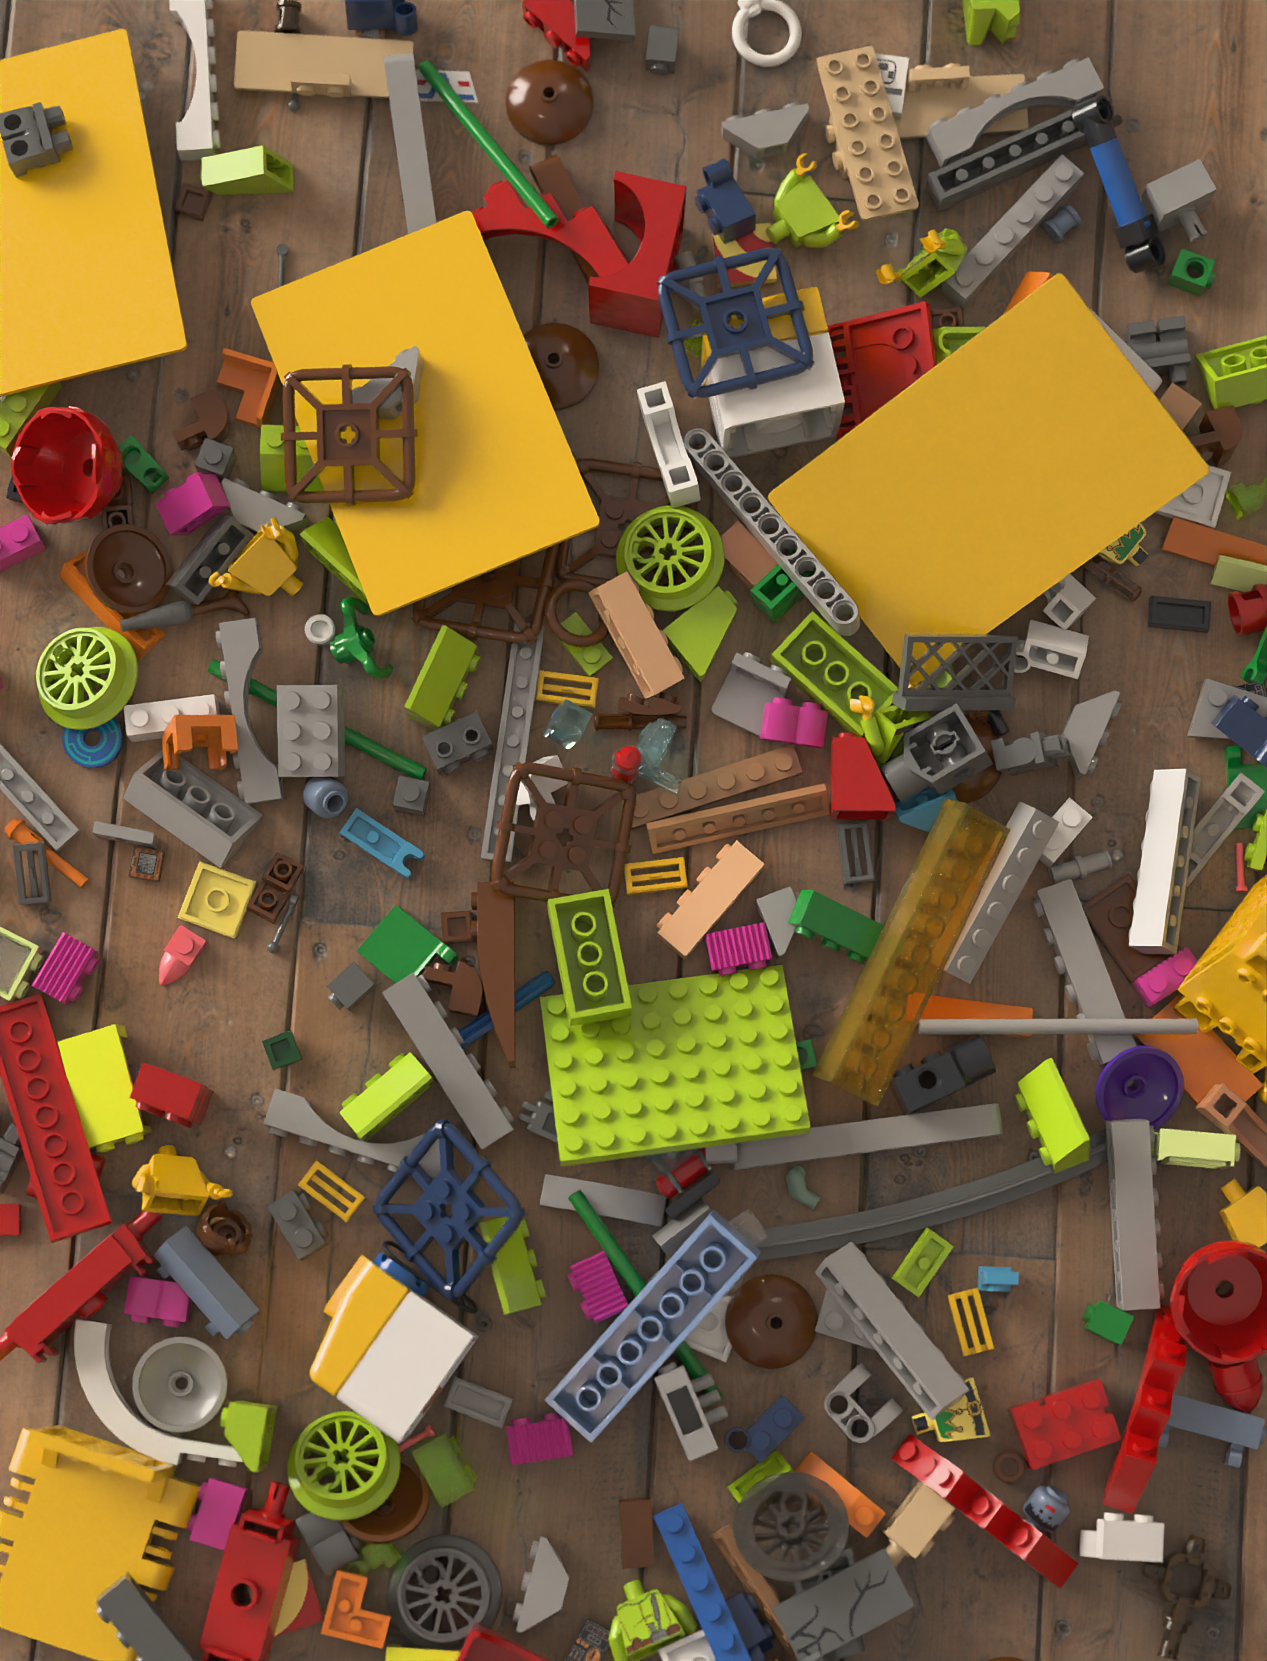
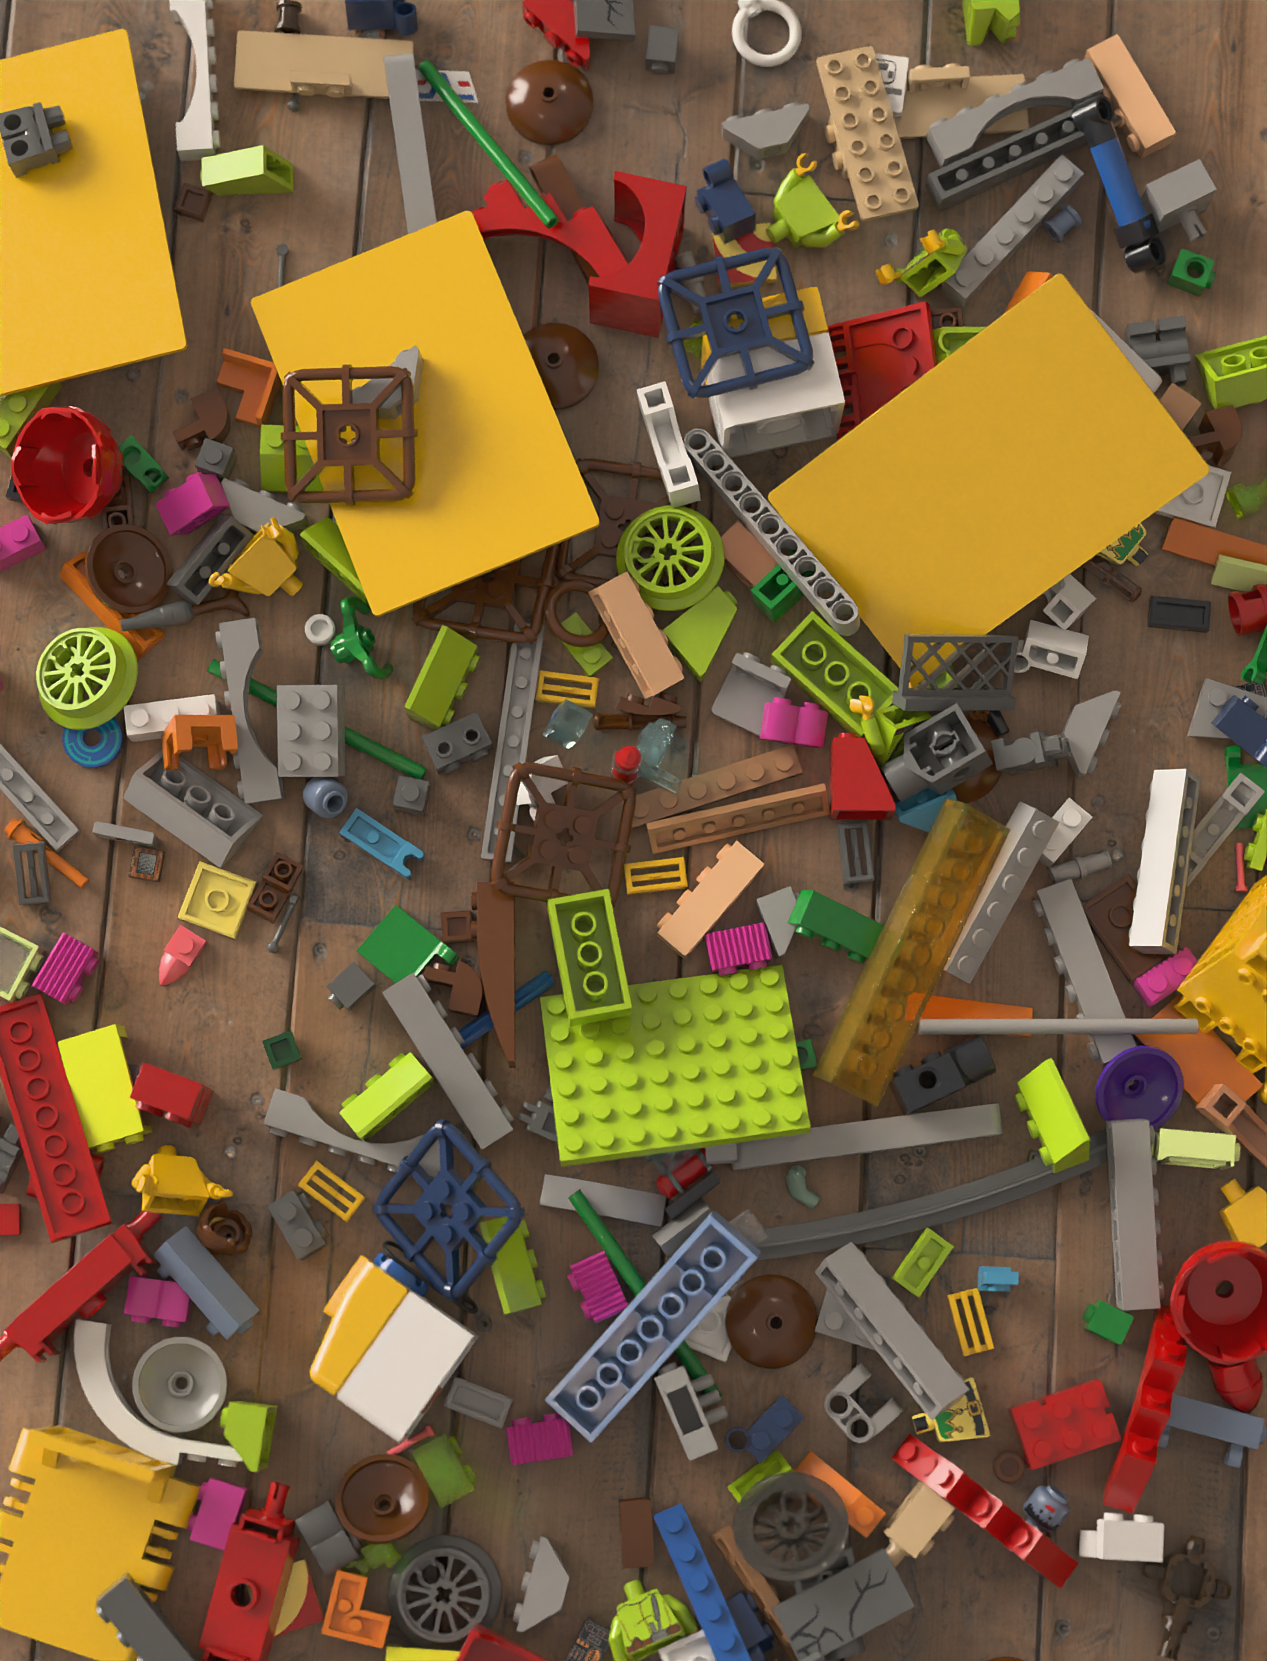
lime piece [287,1411,401,1520] -> none
none -> light nougat brick [1084,34,1176,159]

